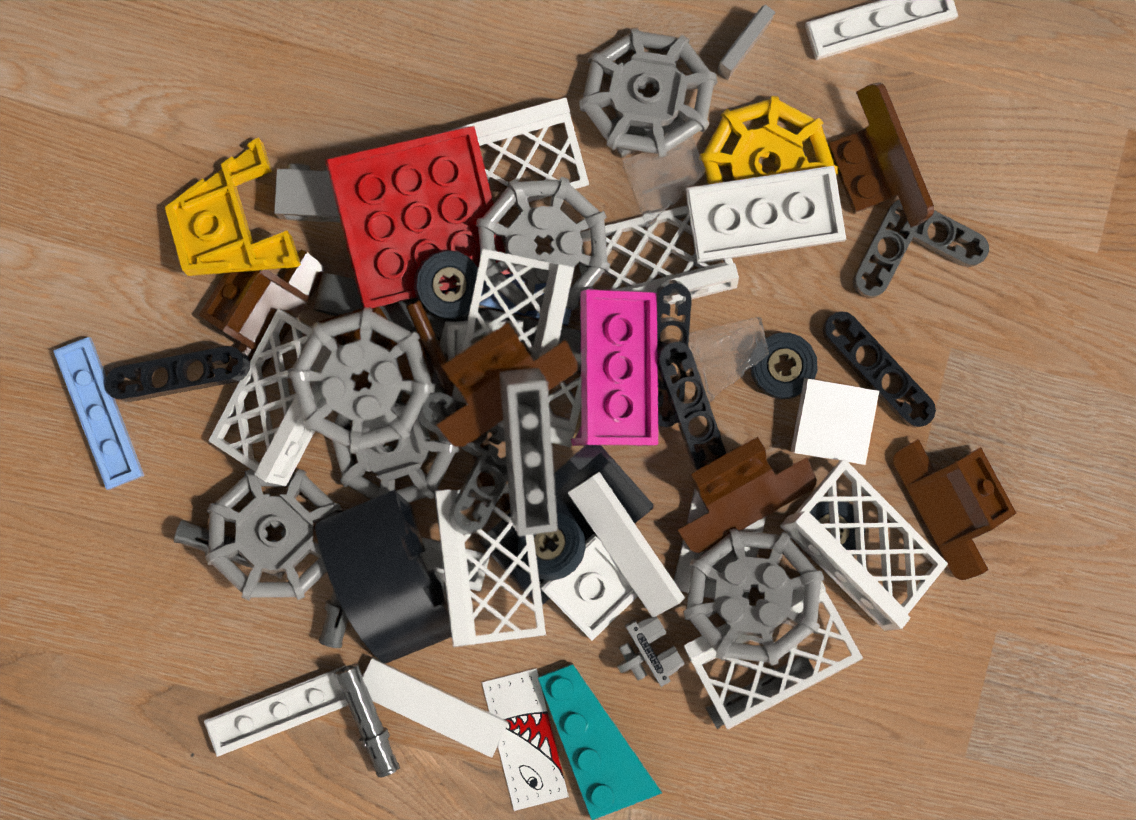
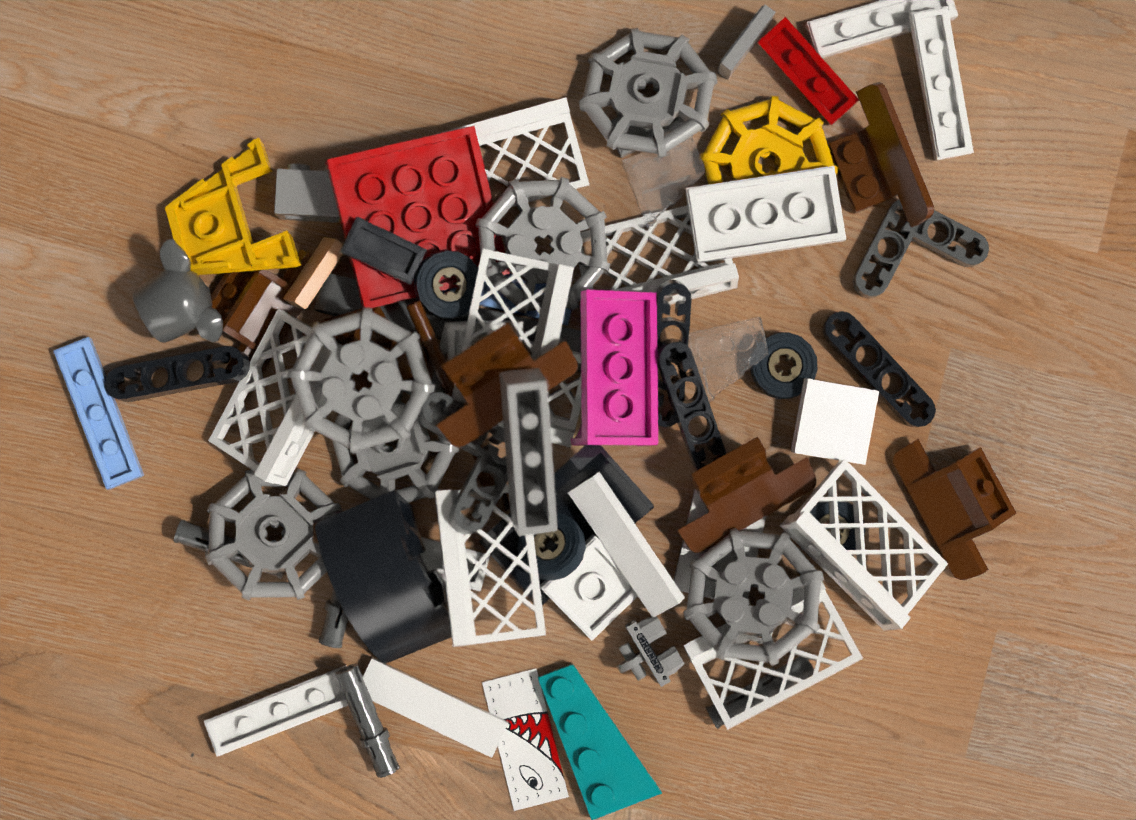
none -> dark grey piece [133,239,223,343]
none -> light nougat tile [283,237,343,309]
none -> black tile [339,217,427,285]
none -> red plate [758,17,859,125]
none -> white tile [908,6,974,161]

